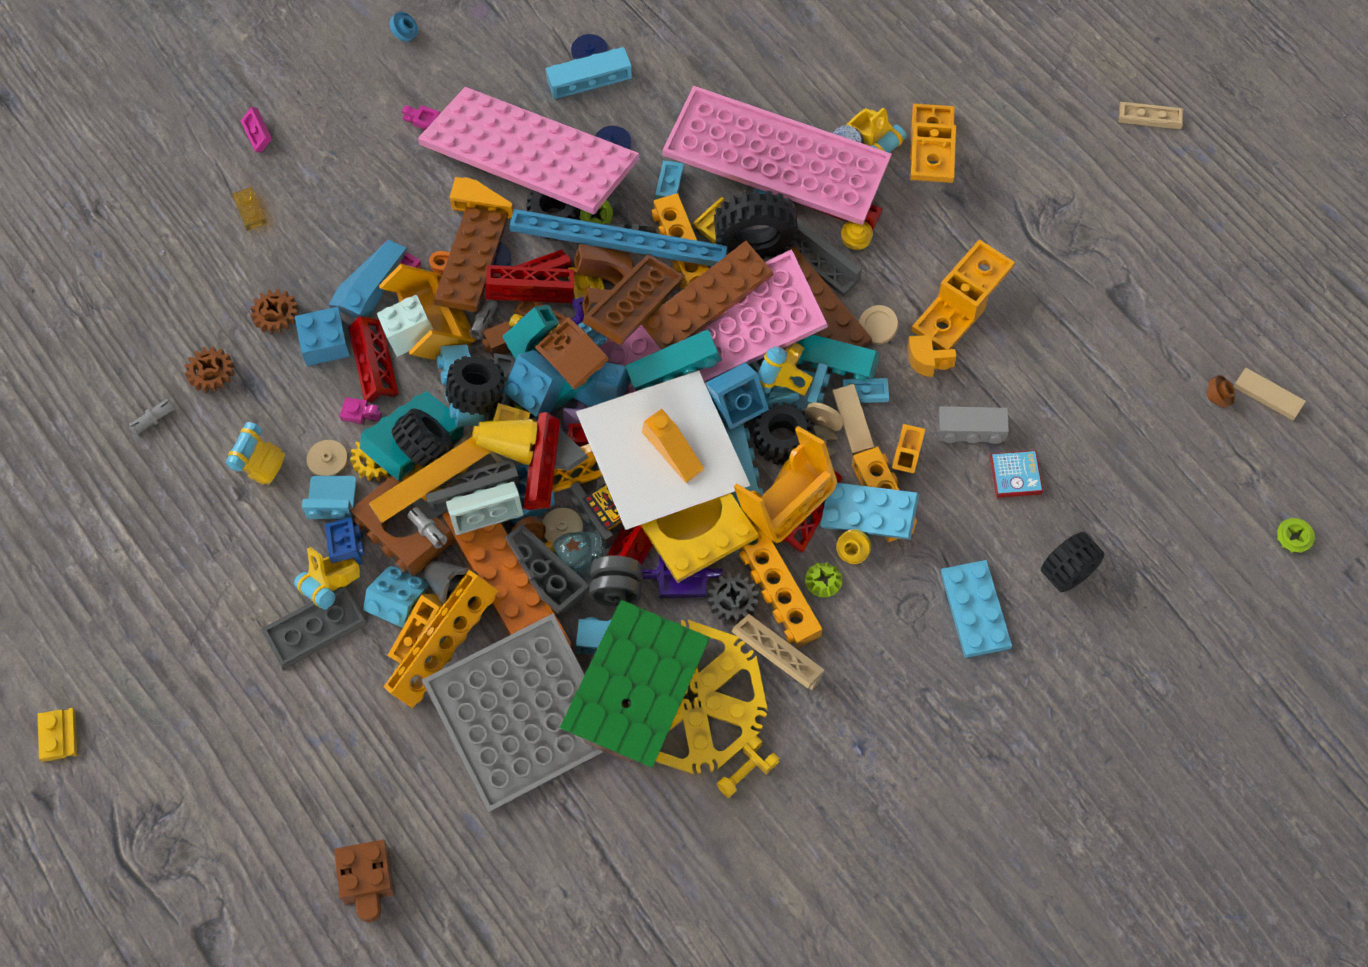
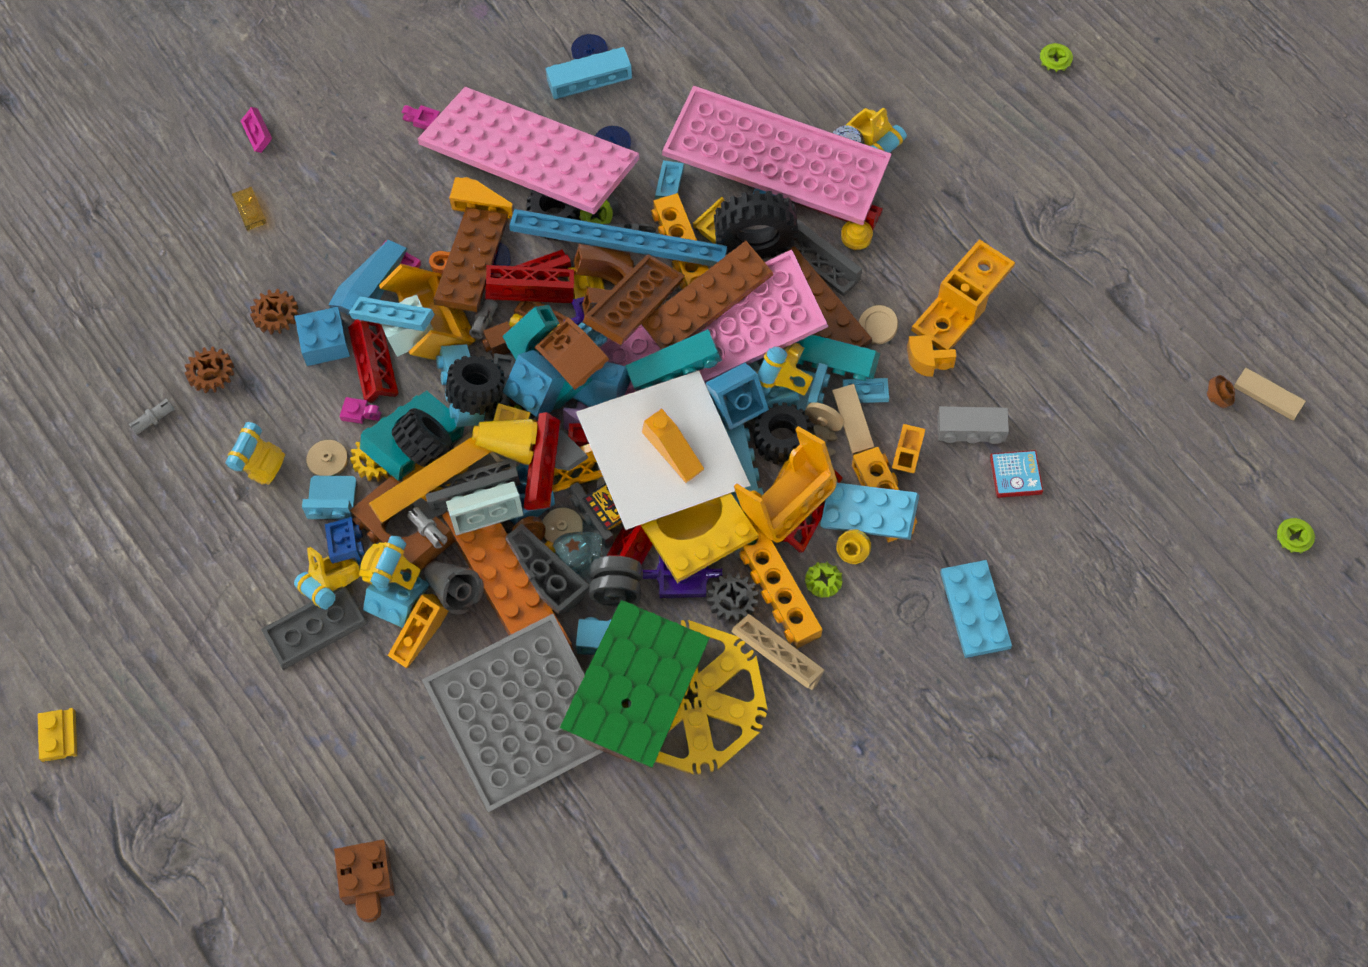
light orange brick [383,570,498,708] -> none
dark azure plate [389,12,418,42] -> none
yellow bar [716,736,780,798] -> none
light orange bracket [910,103,956,183] -> none
black tyre [1041,532,1105,593] -> none
tan tile [1118,102,1183,129] -> none
none -> medium azure plate [349,297,435,331]
none -> yellow piece [359,536,420,590]
none -> lime gear [1039,43,1073,72]

